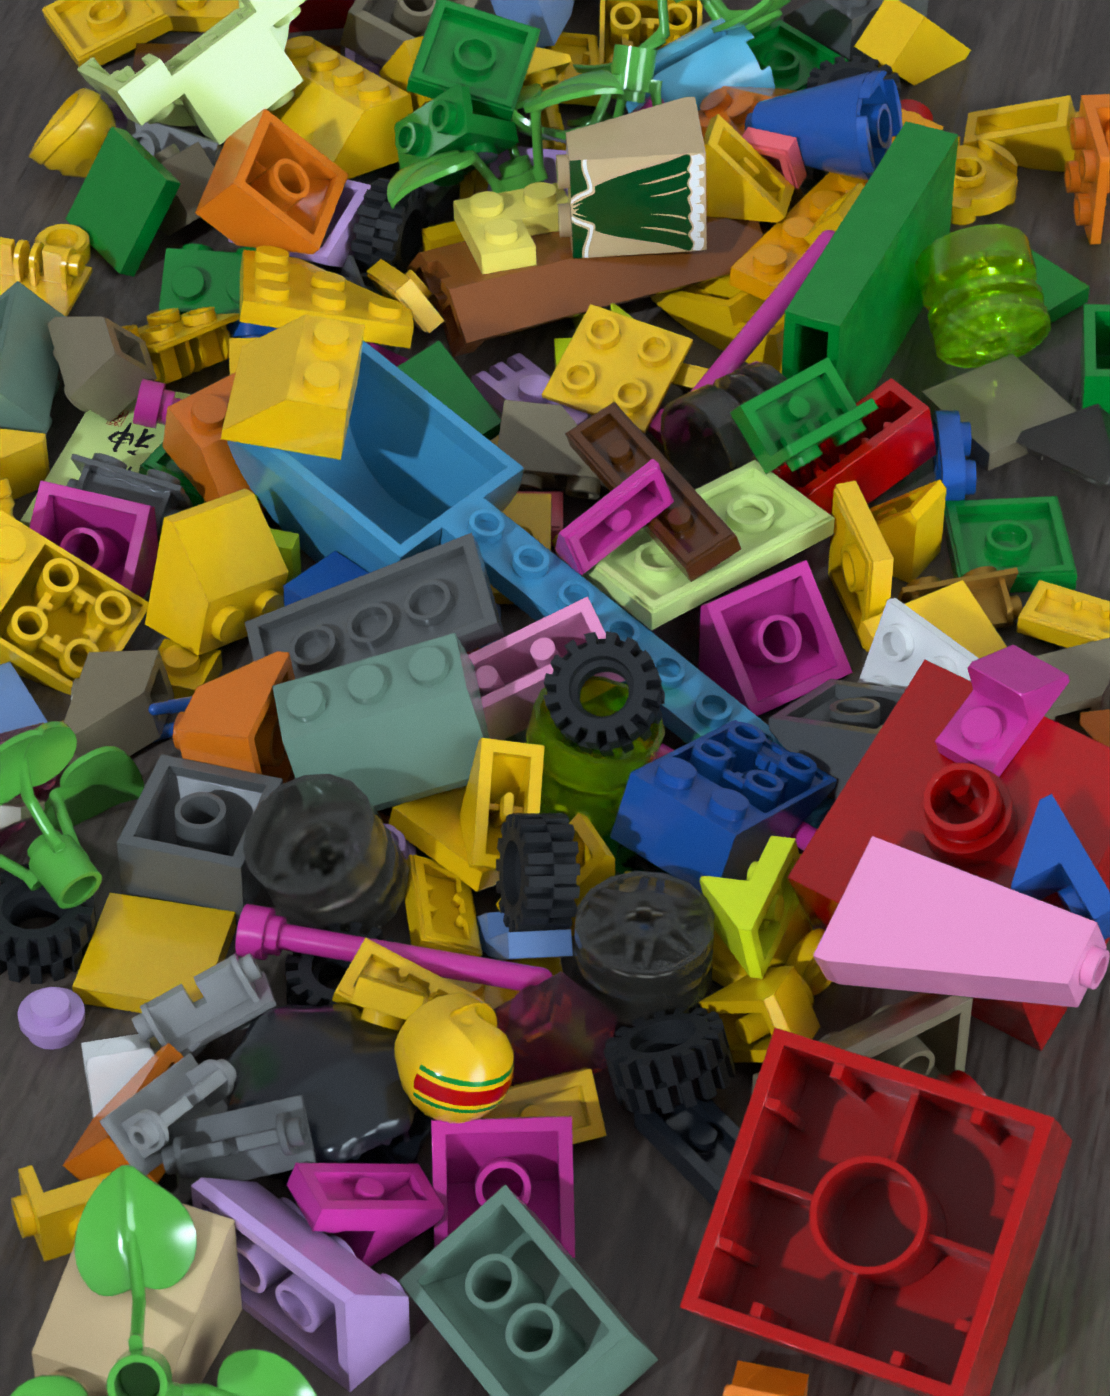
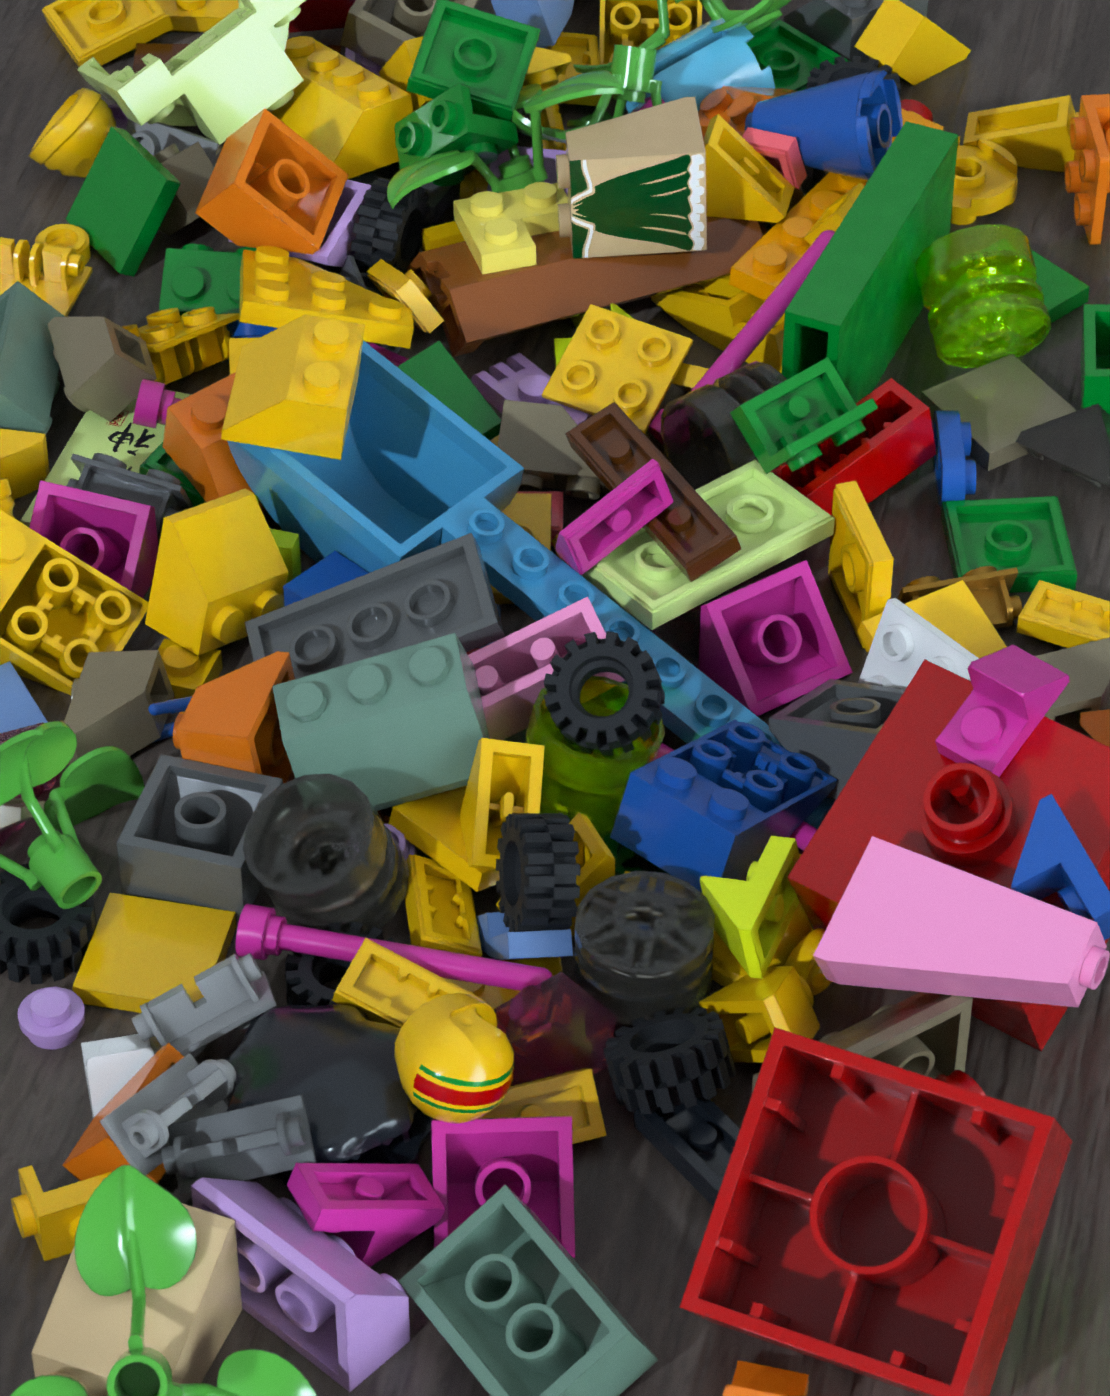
yellow plate [351,973,425,1030] -> none
yellow slope [870,479,947,583] -> none

